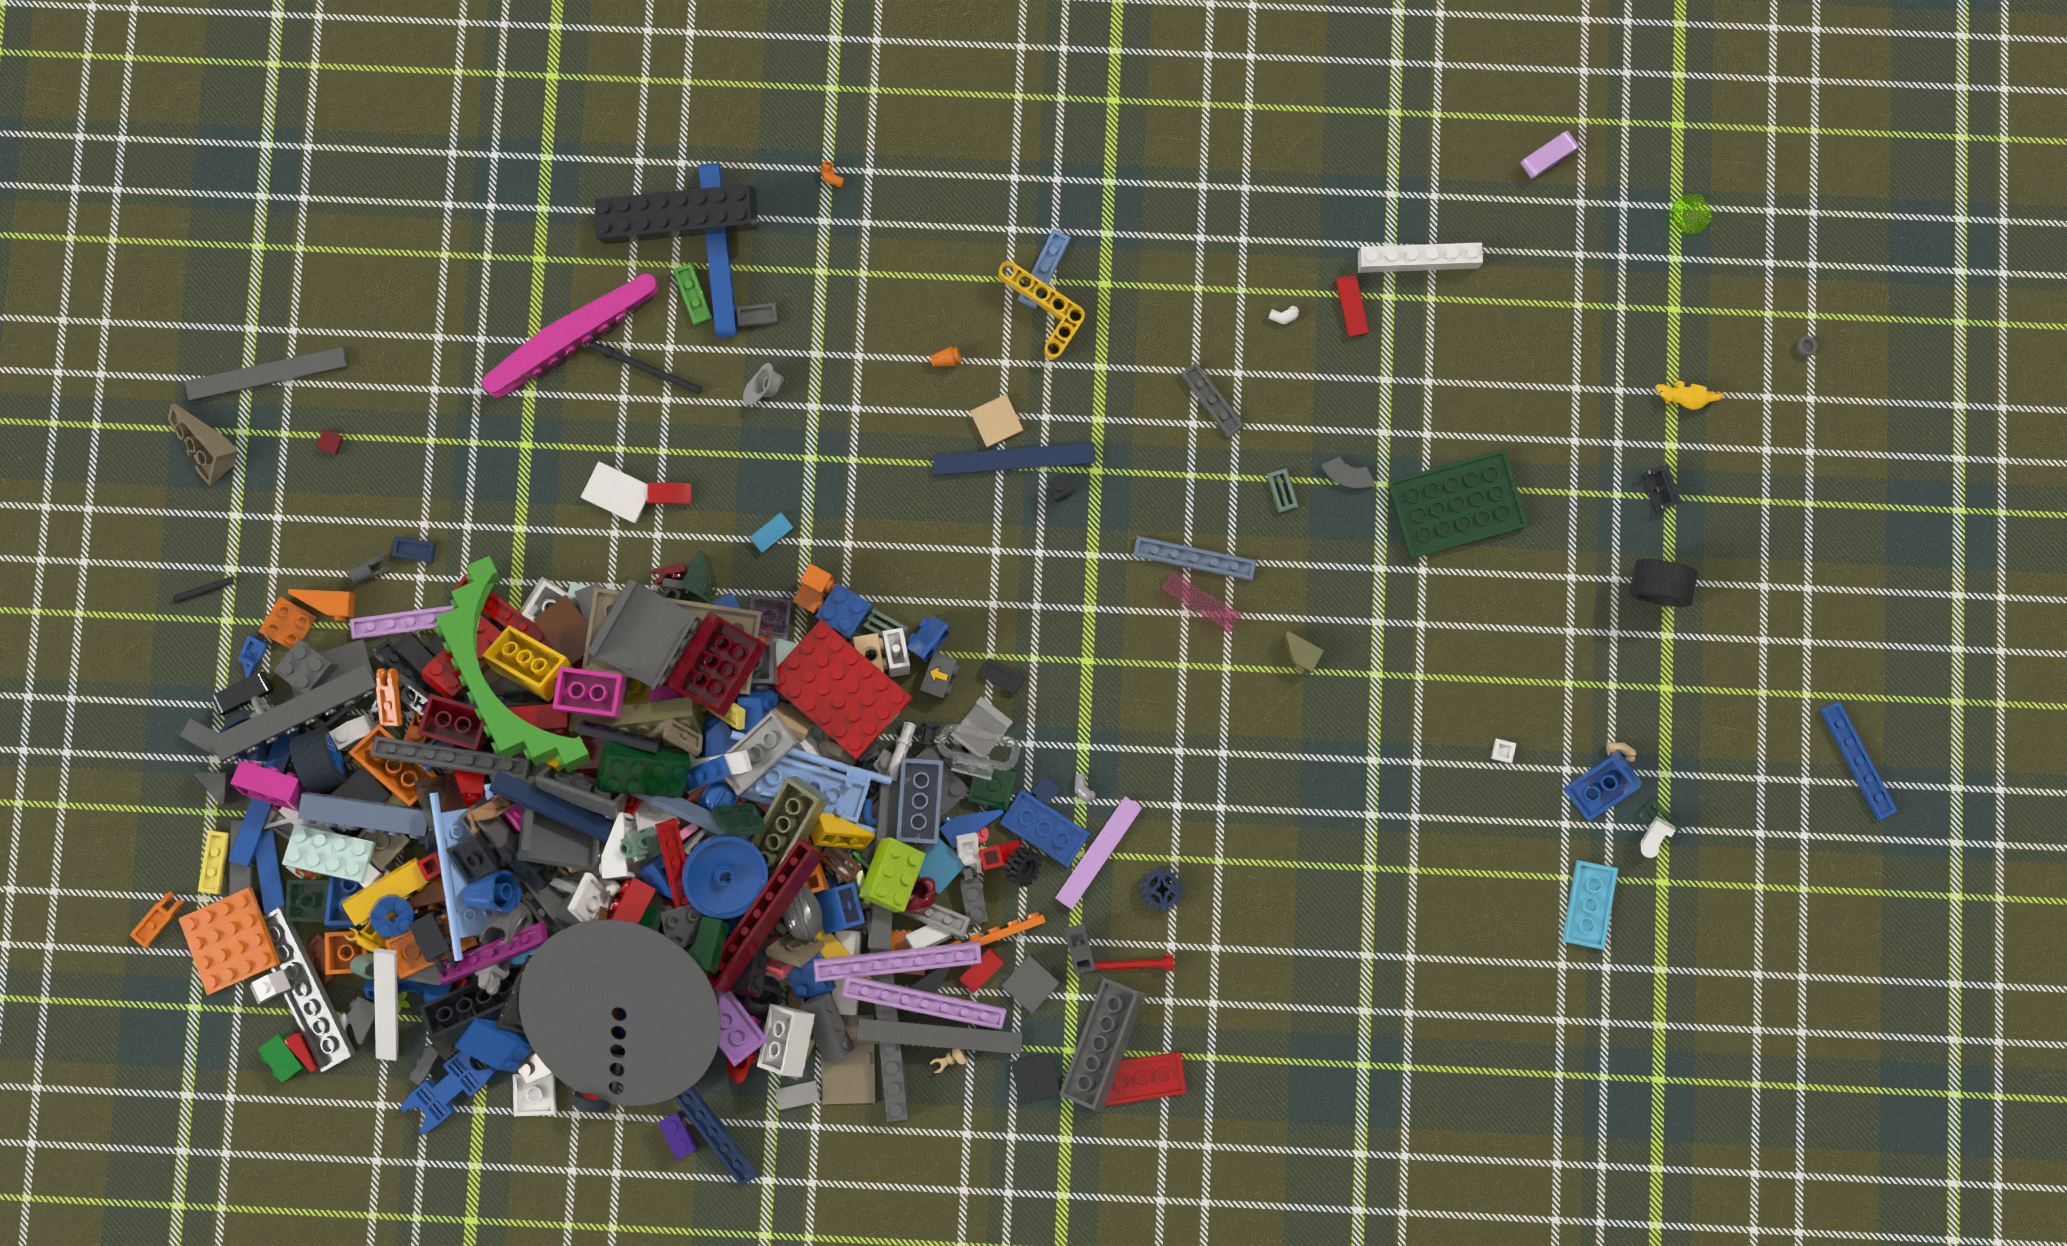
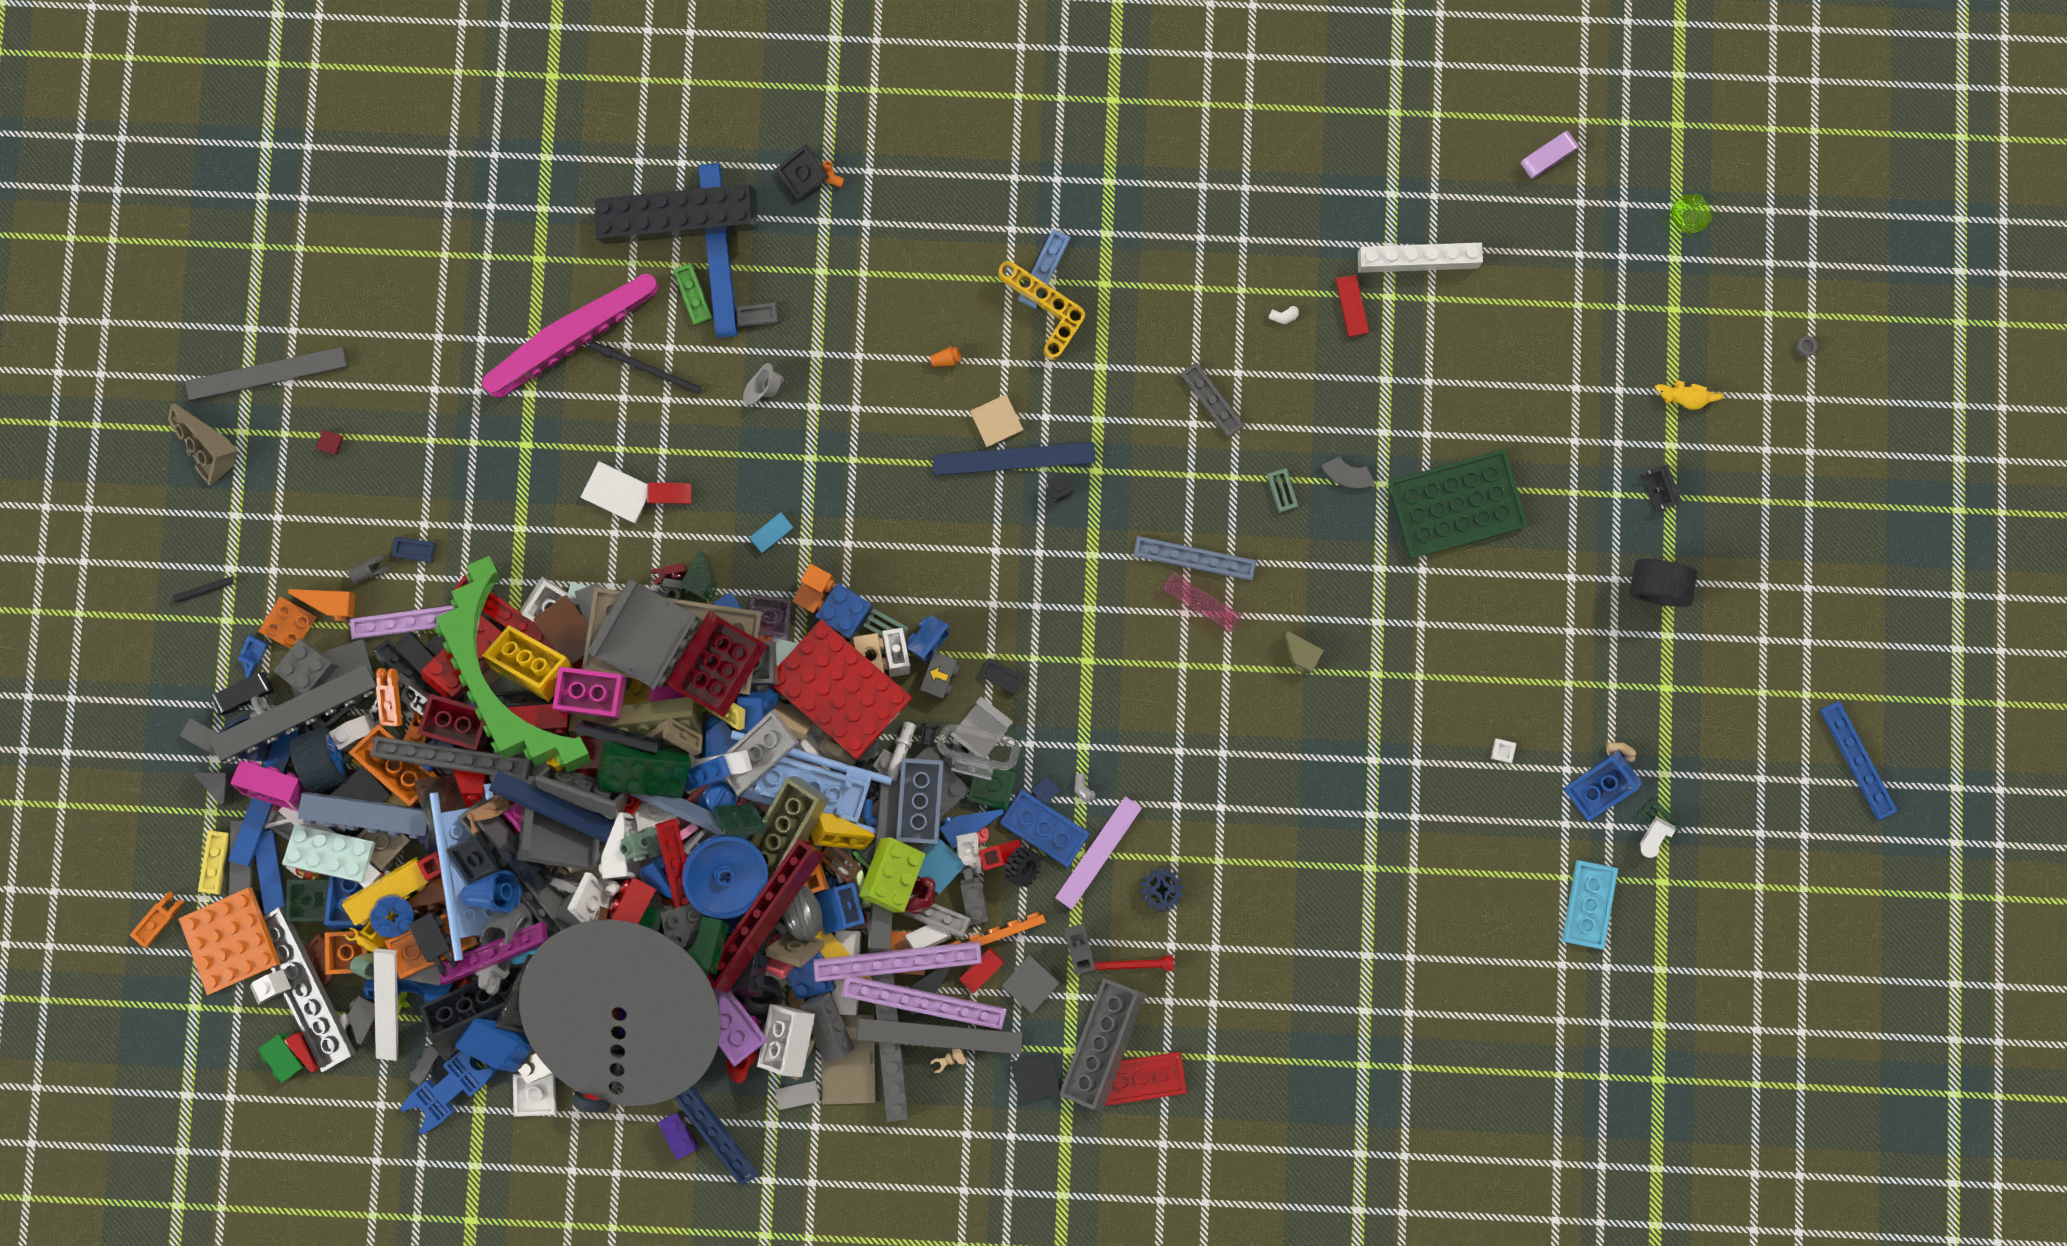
none -> black tile [776,144,830,201]

